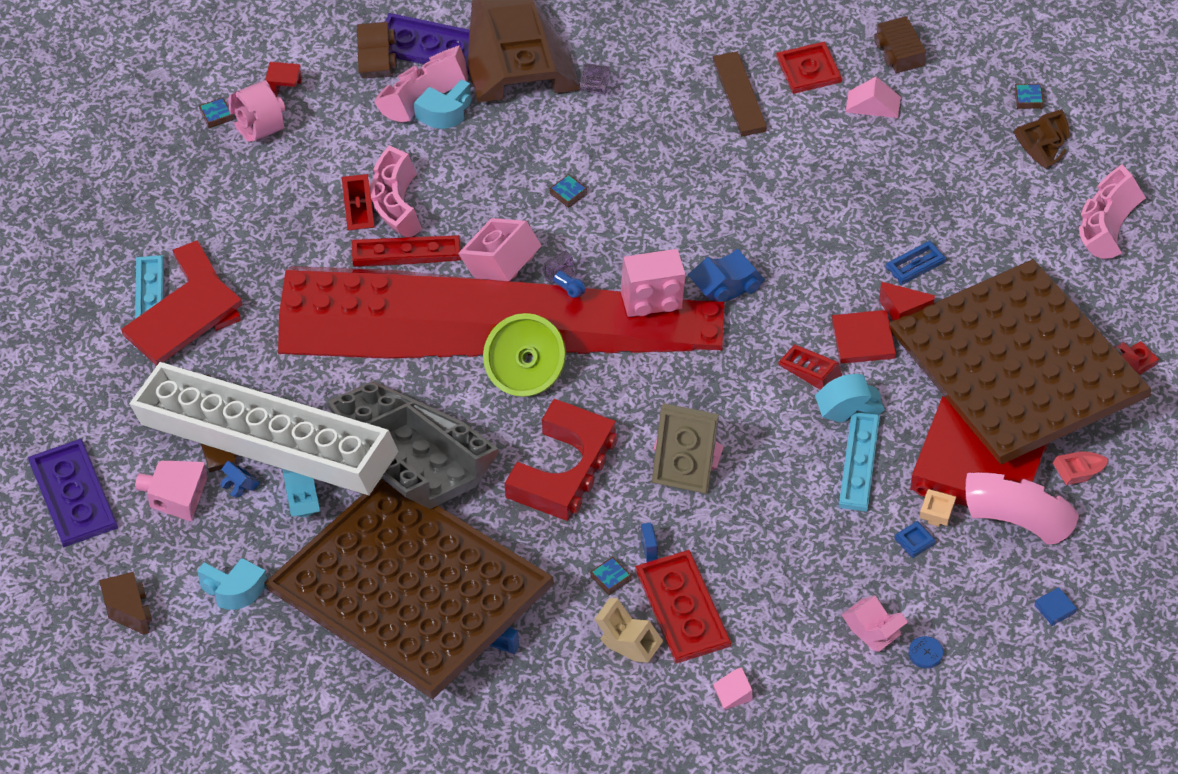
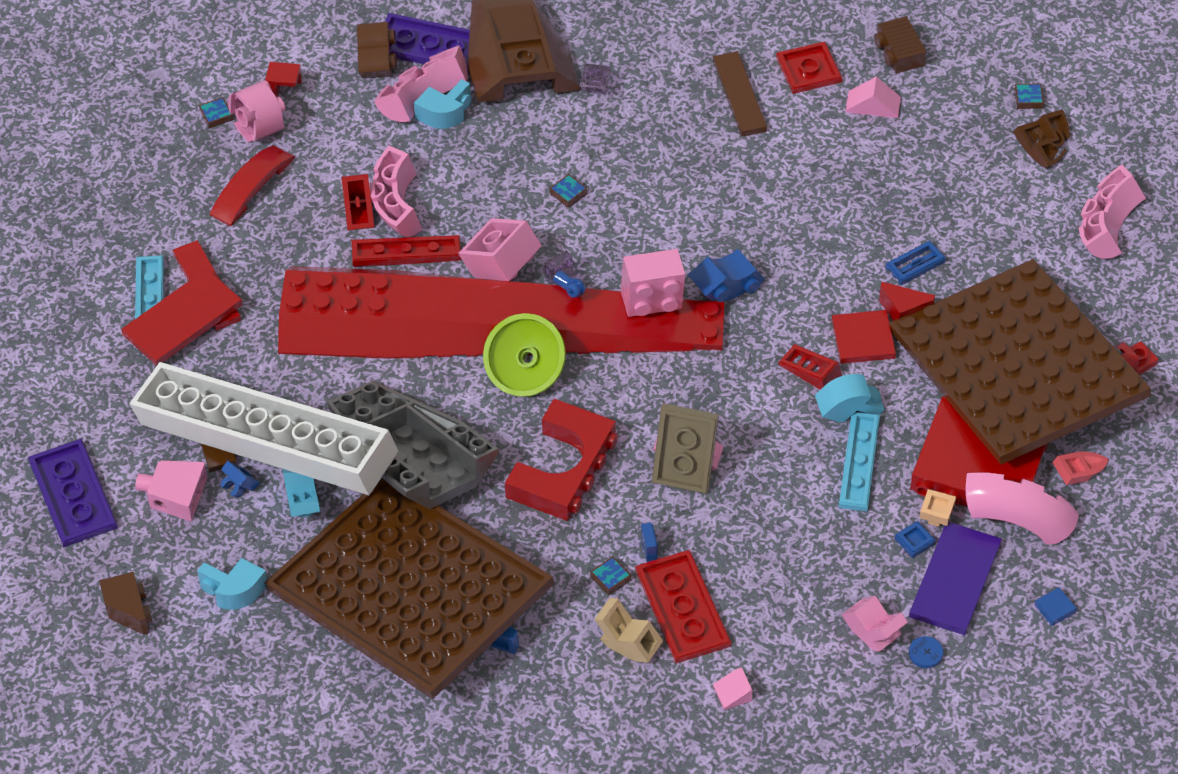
none -> red slope [209,145,295,226]
none -> dark purple tile [909,522,1002,635]

